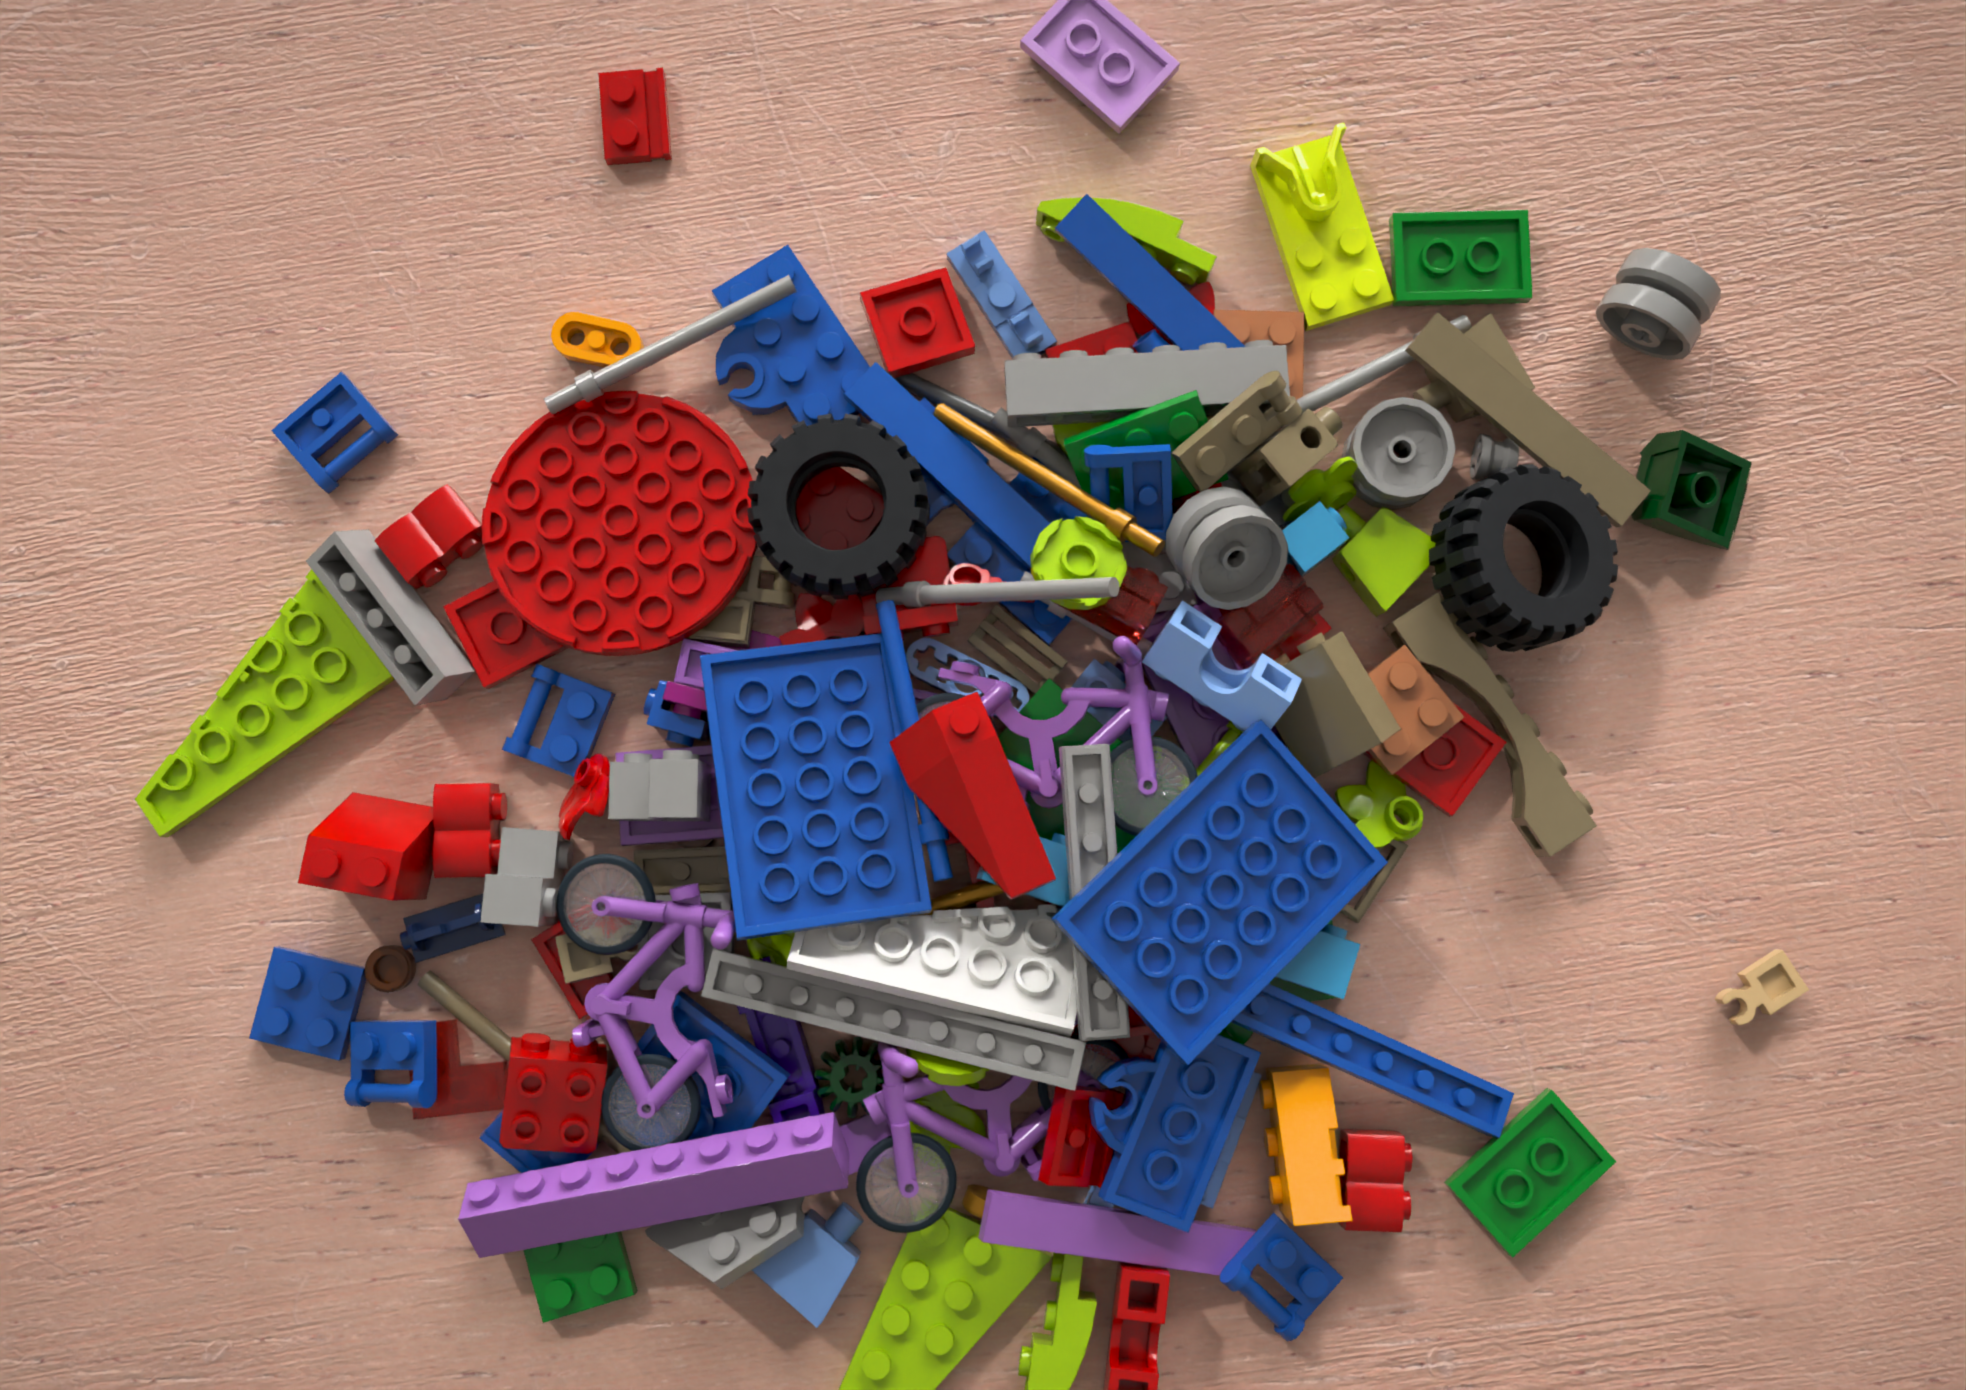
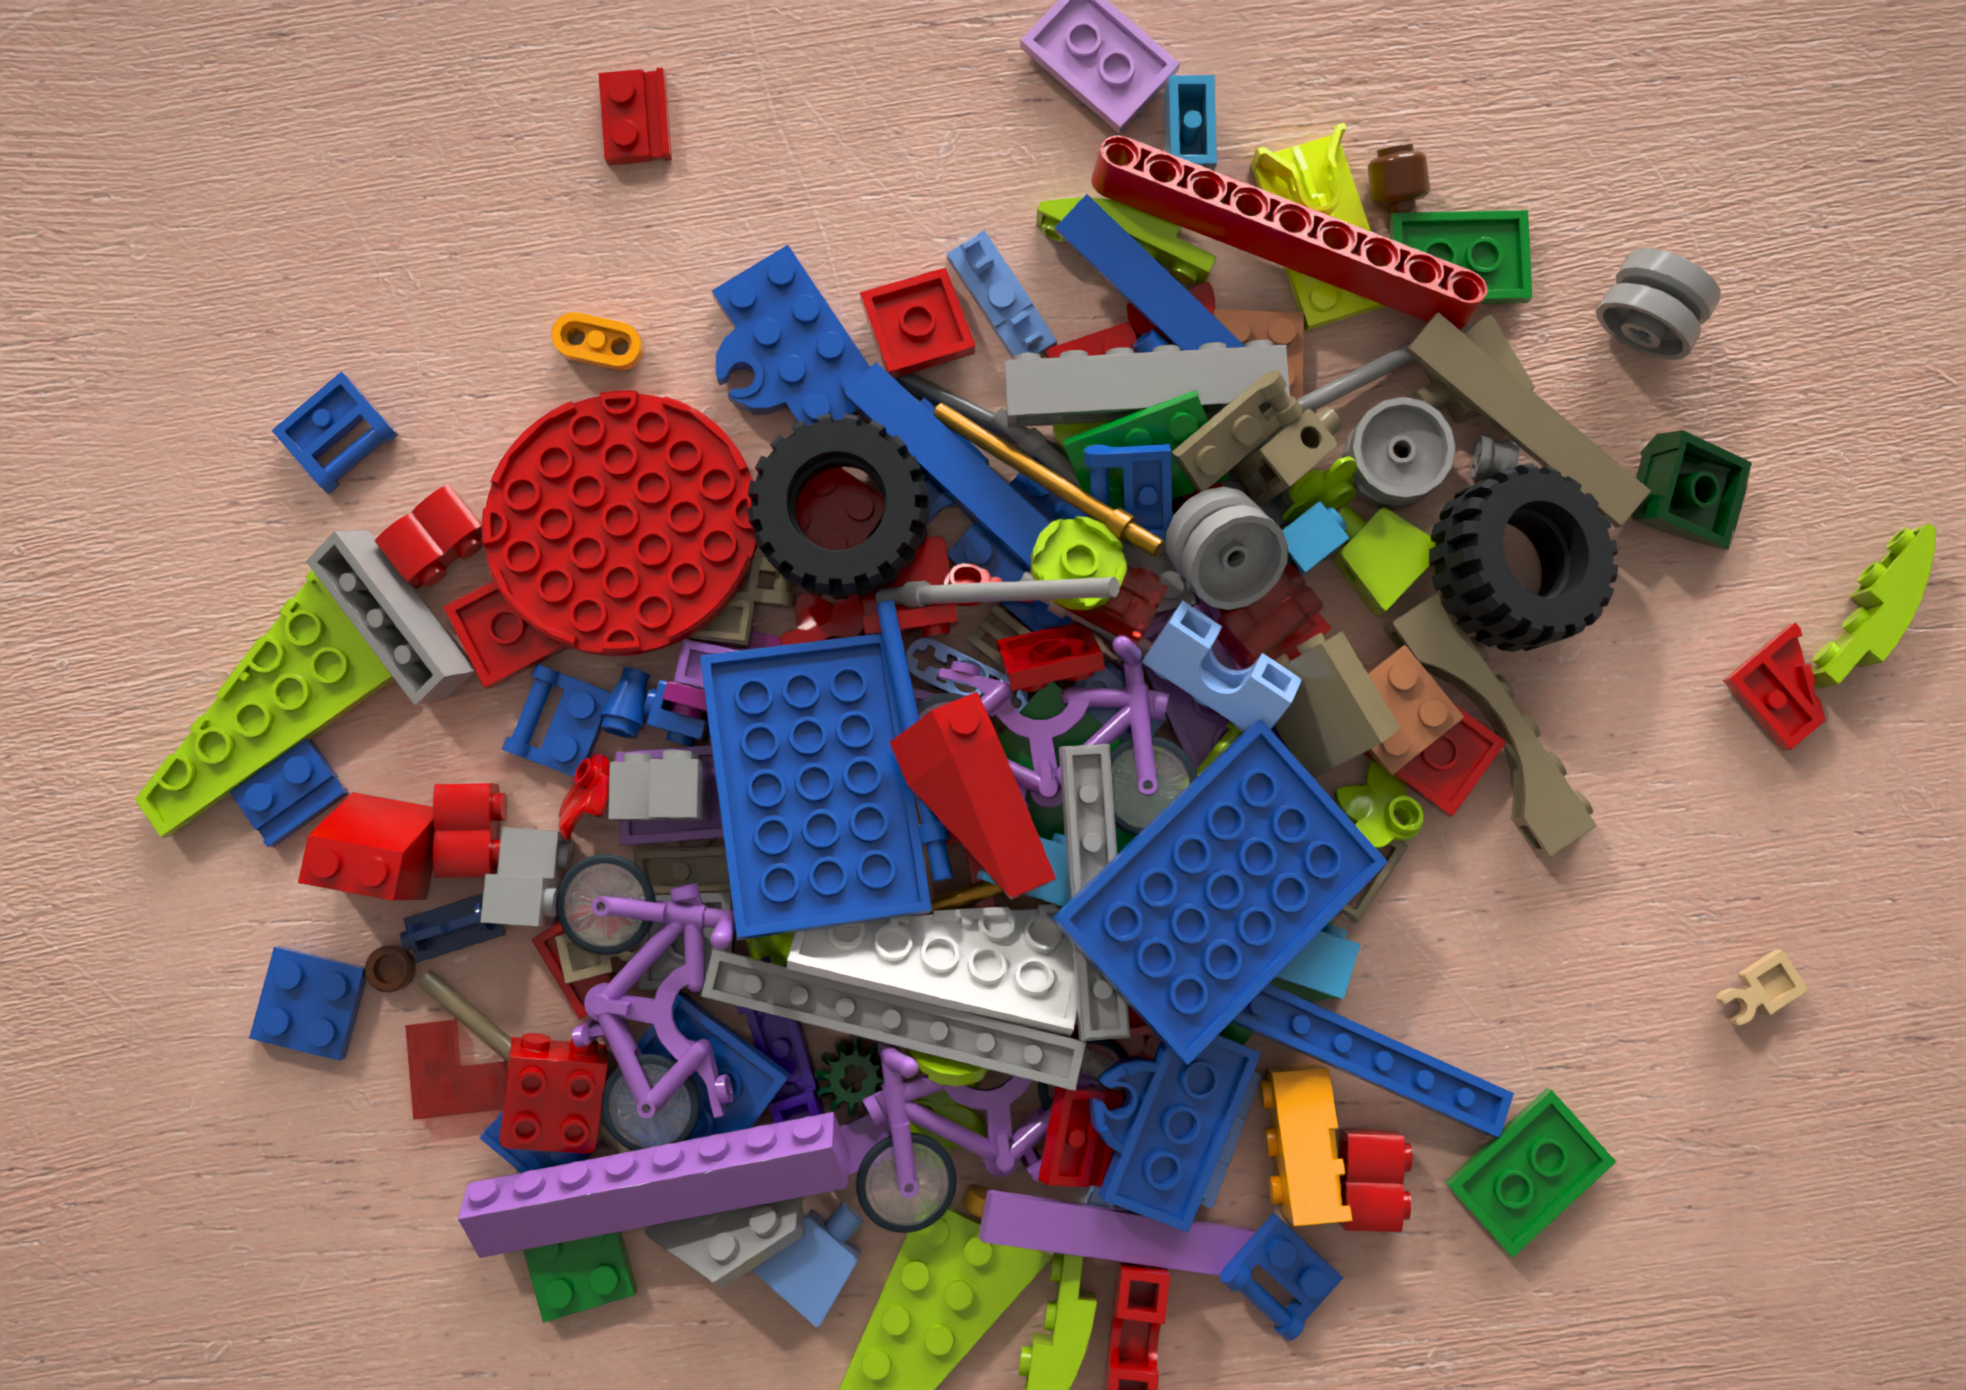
blue plate [344,1020,437,1108] -> none
light grey bar [544,275,797,414] -> none
none -> blue plate [230,739,350,847]
none -> blue cone [599,667,650,739]
none -> red plate [997,622,1105,692]
none -> red beam [1091,135,1487,330]
none -> dark azure brick [1164,75,1217,171]
none -> reddish brown head [1368,144,1430,214]
none -> red wing [1723,623,1826,751]
none -> lime slope [1812,523,1936,689]

